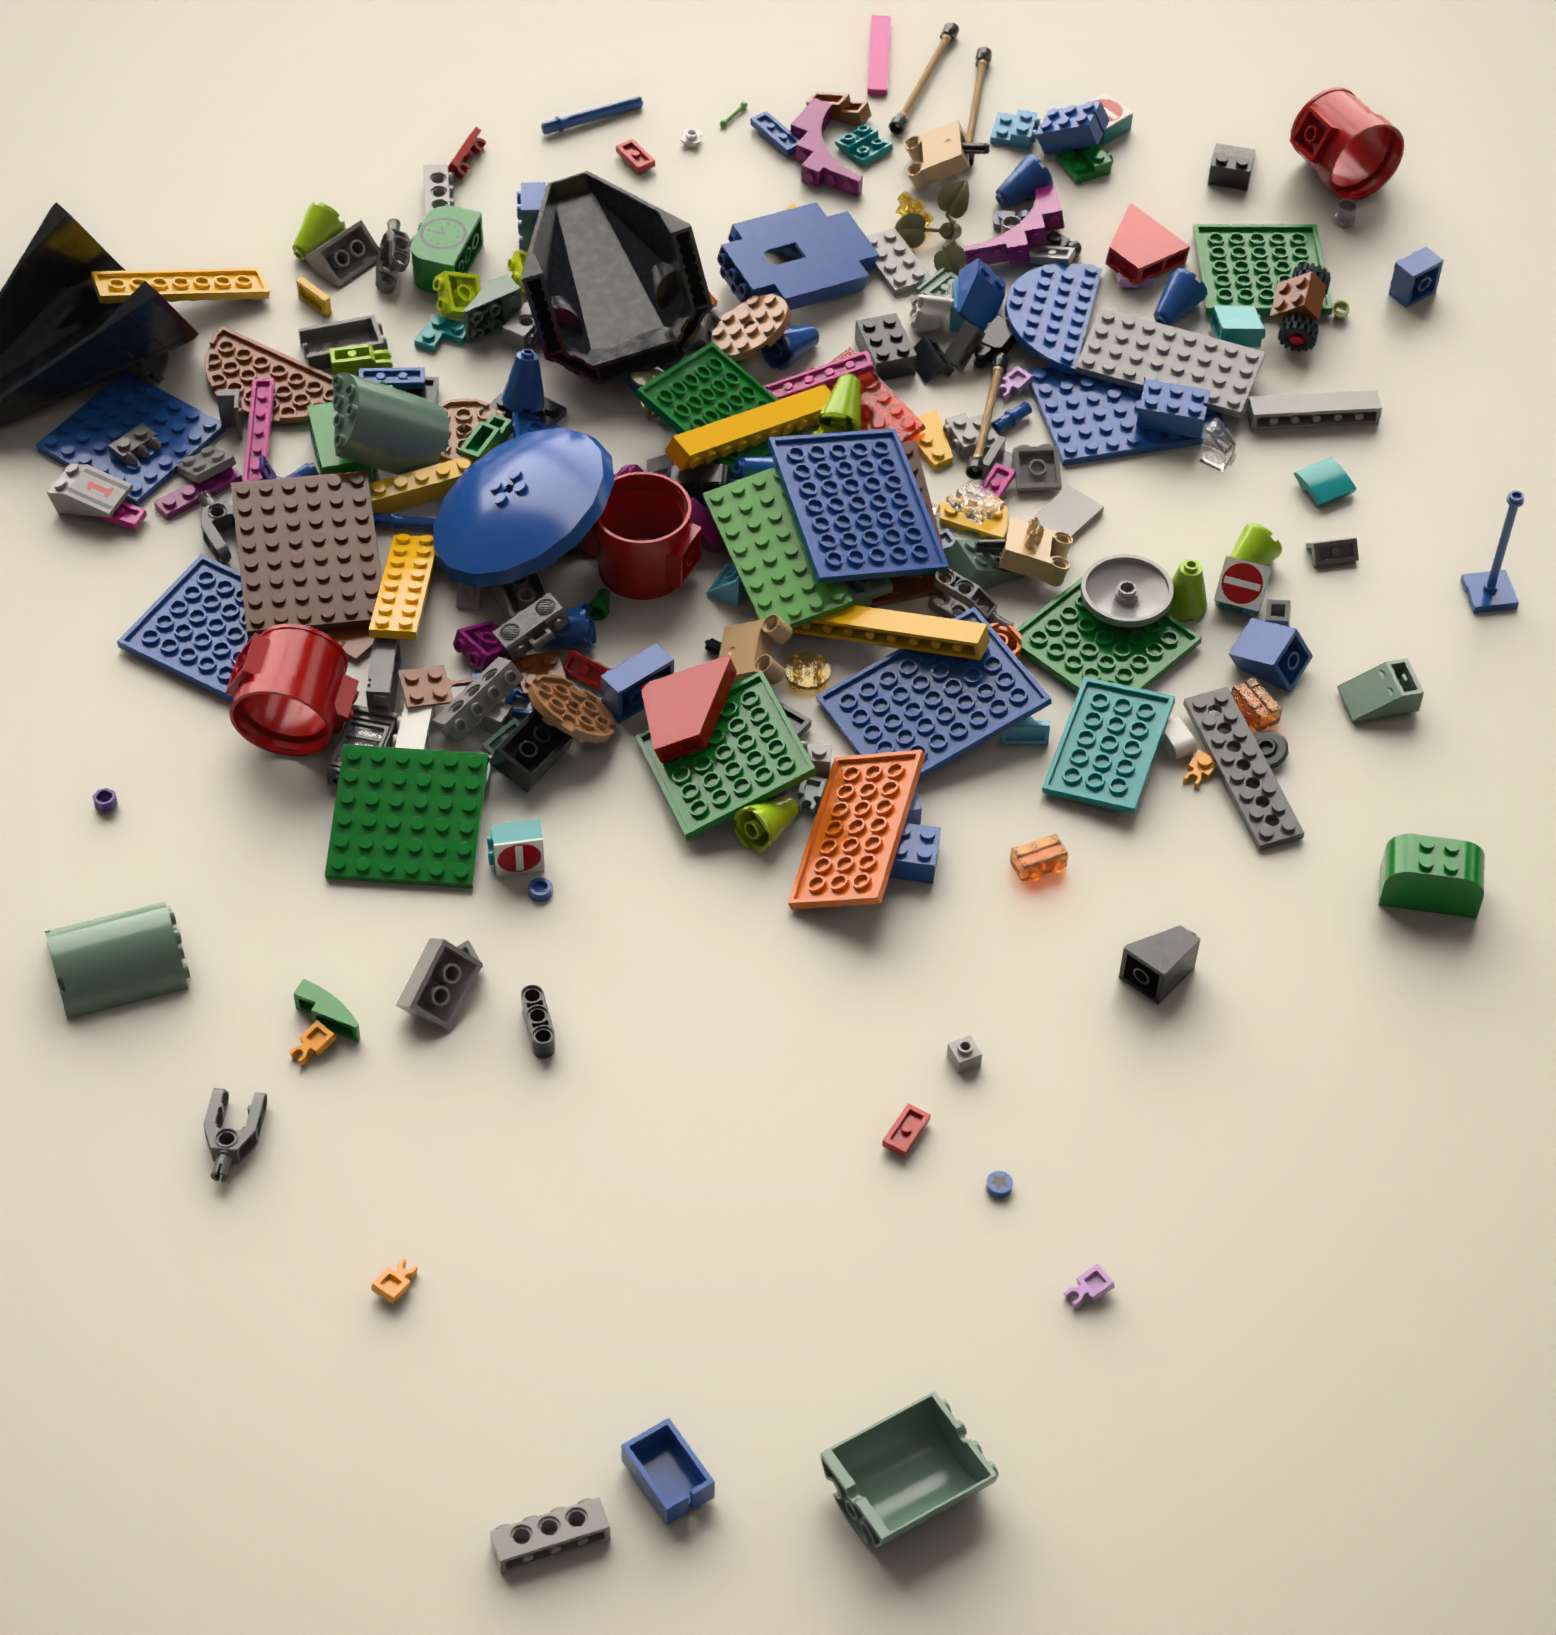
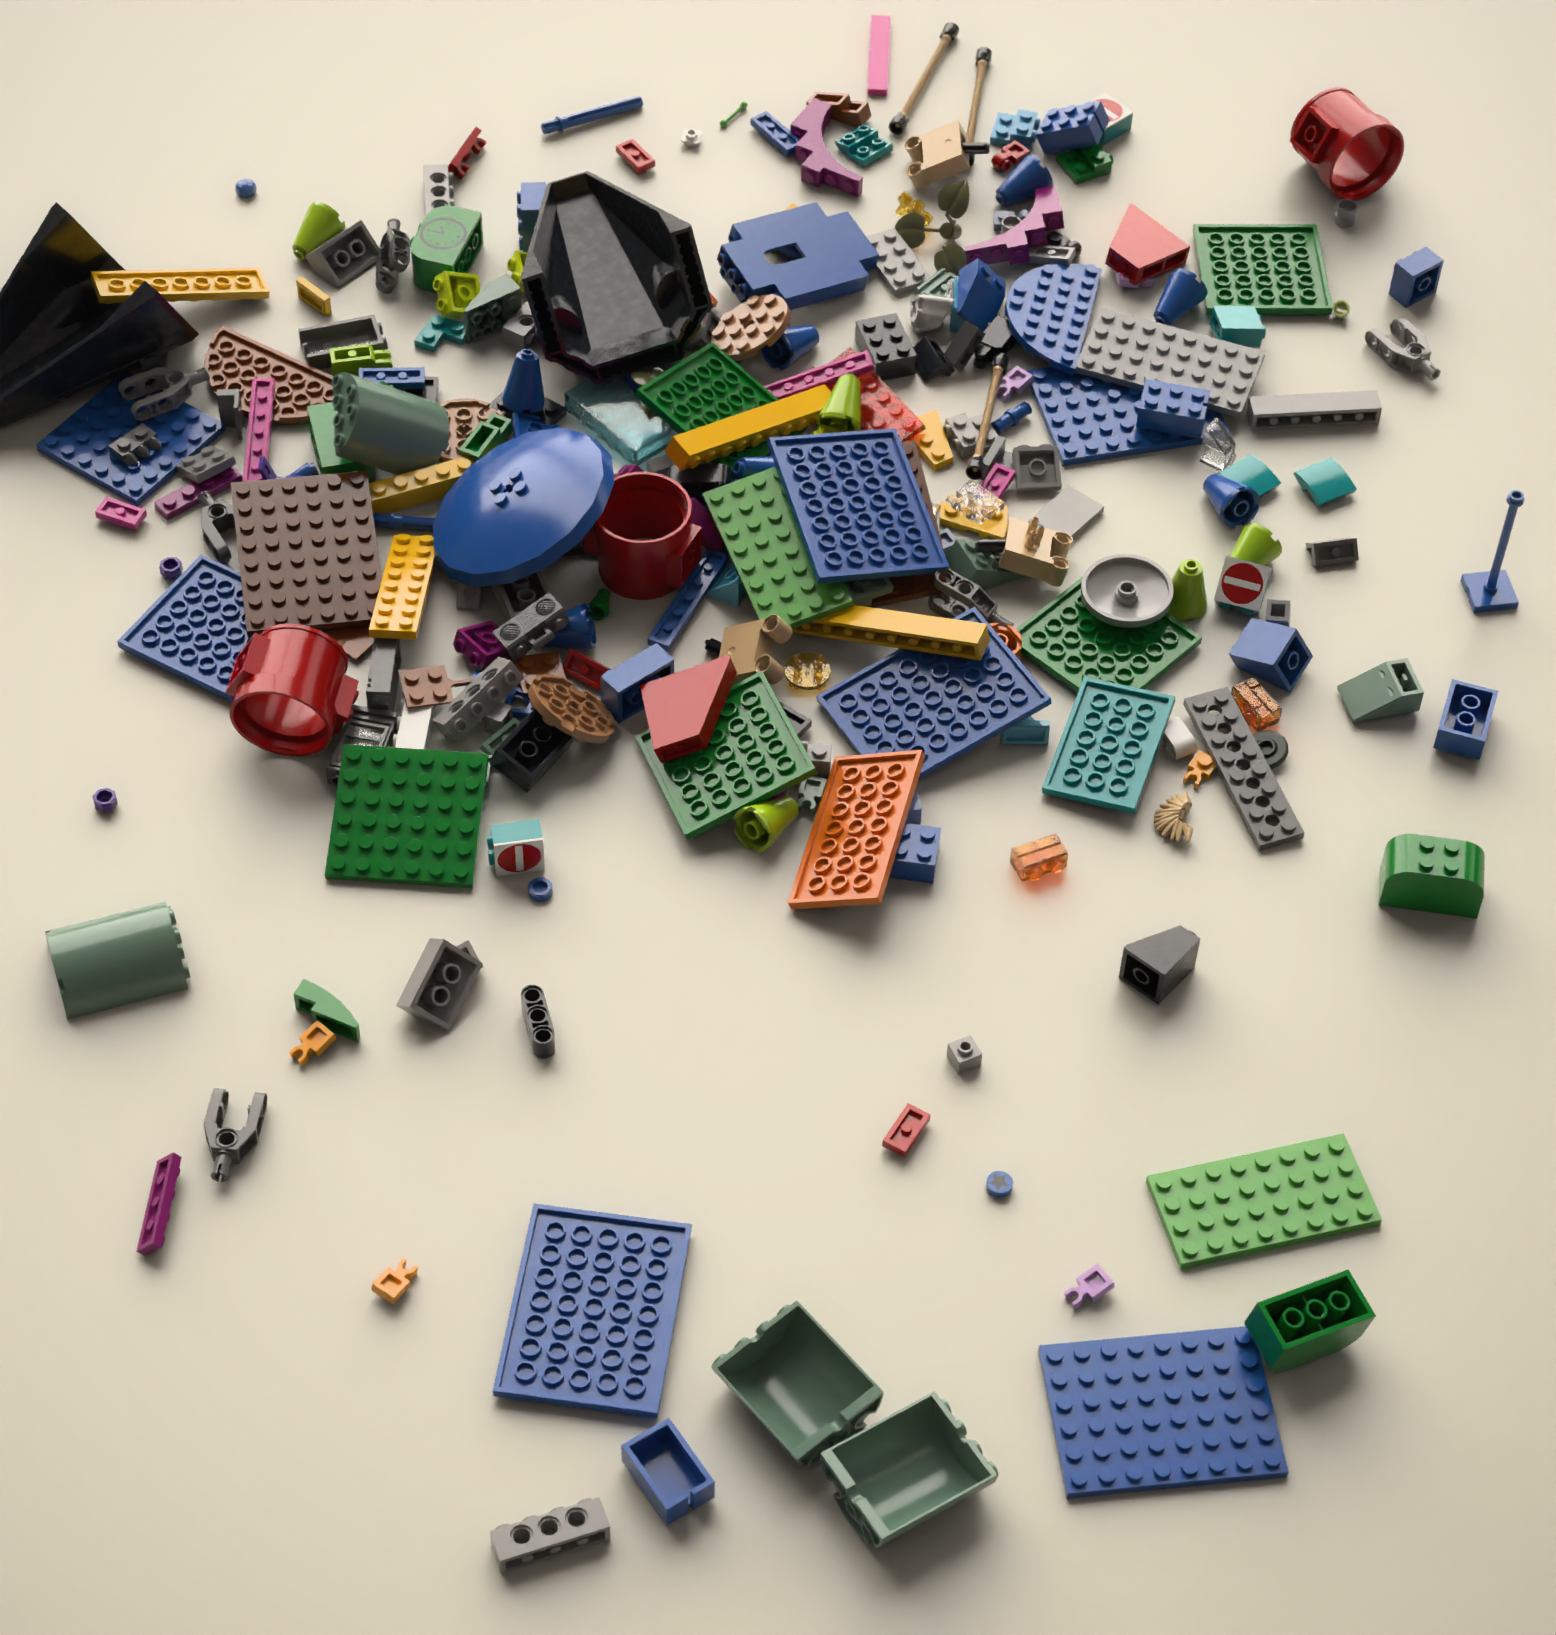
light grey slope [46,463,134,517] -> none
black slope [1207,143,1256,191] -> none
brick [1270,263,1331,352] -> none
none -> light grey piece [118,367,210,421]
none -> magenta plate [136,1152,182,1256]
none -> dark purple tile [159,557,183,579]
none -> blue tile [235,179,257,198]
none -> plate [493,1203,692,1418]
none -> clear light blue brick [564,379,676,465]
none -> blue plate [648,548,729,652]
none -> sand green cylinder [711,1300,884,1467]
none -> red plate [991,140,1030,172]
none -> blue plate [1038,1326,1288,1499]
none -> bright green plate [1146,1133,1382,1270]
none -> tan hair [1153,792,1193,843]
none -> blue cone [1203,474,1260,528]
none -> slope [1218,454,1281,497]
none -> green brick [1244,1269,1376,1374]
none -> light grey piece [1365,316,1441,381]
none -> blue brick [1433,679,1498,760]

